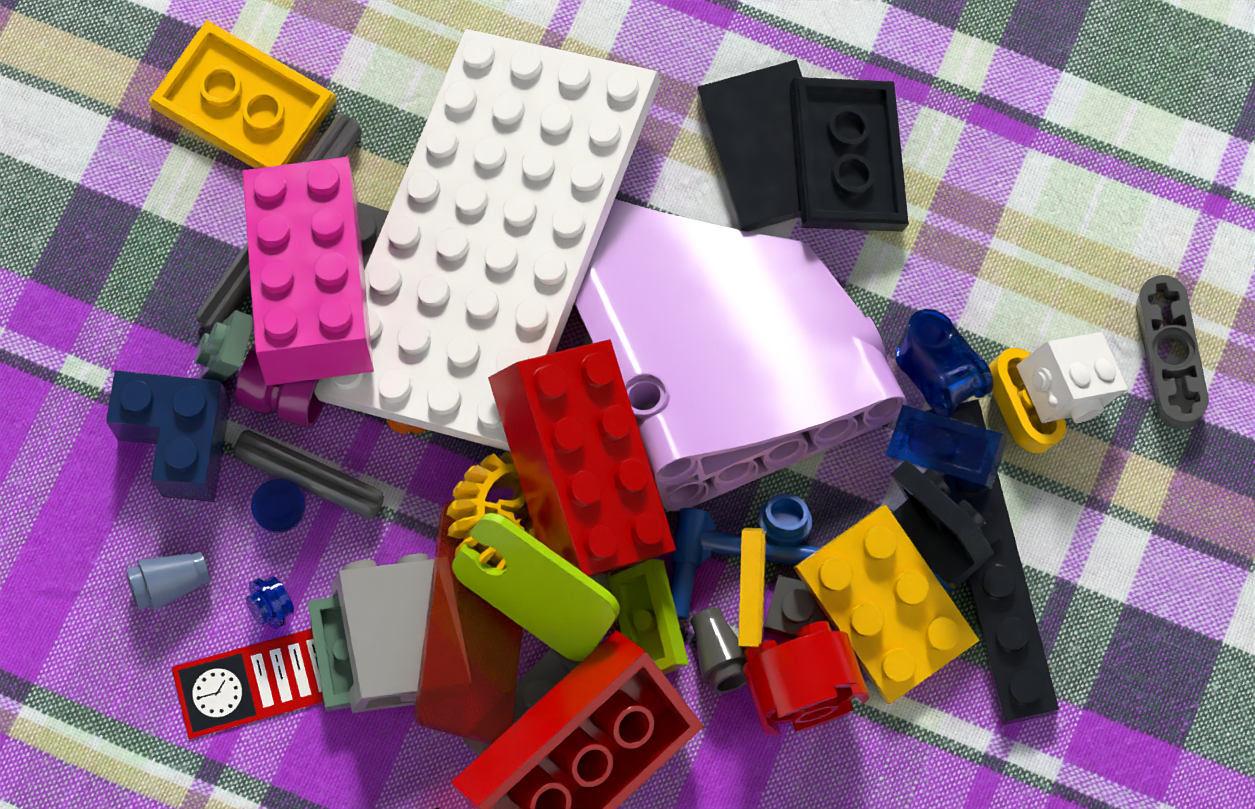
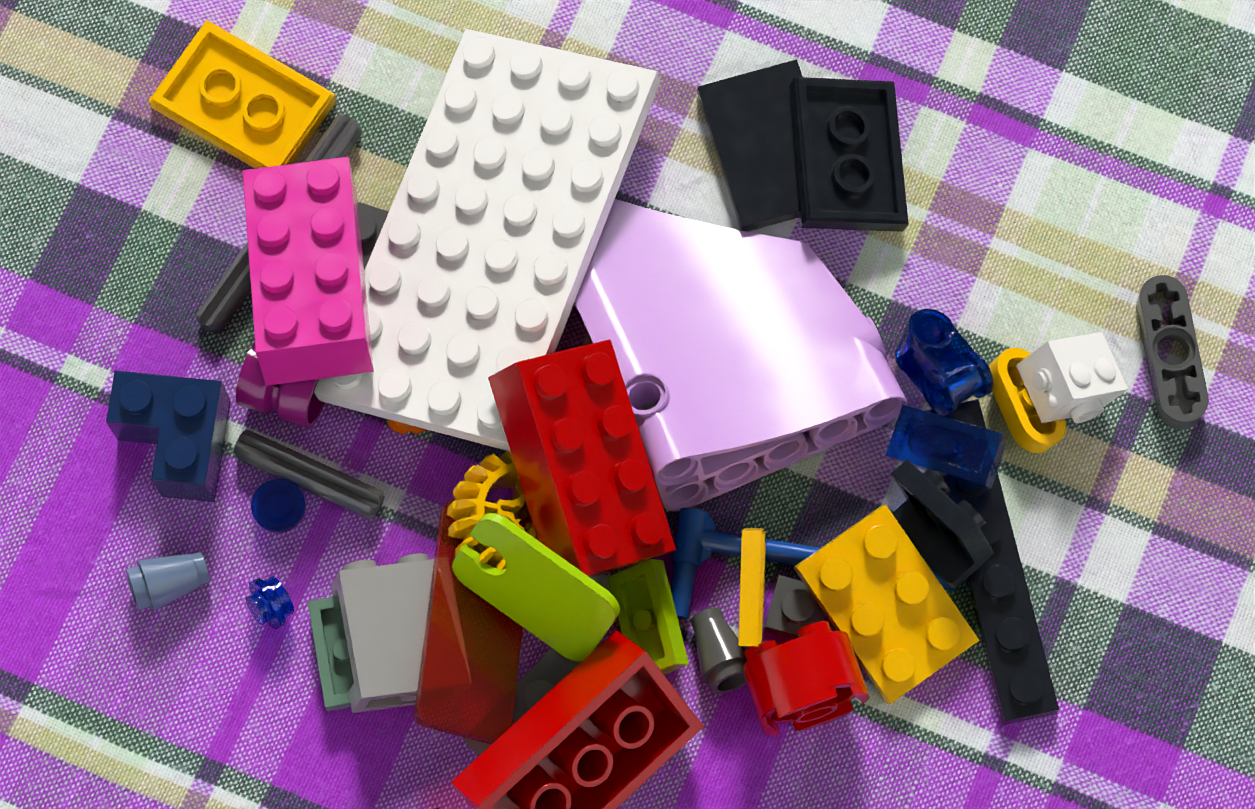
sticker [172,628,324,739] -> none
sand green plate [194,310,254,383] -> none
blue plate [757,494,812,546] -> none

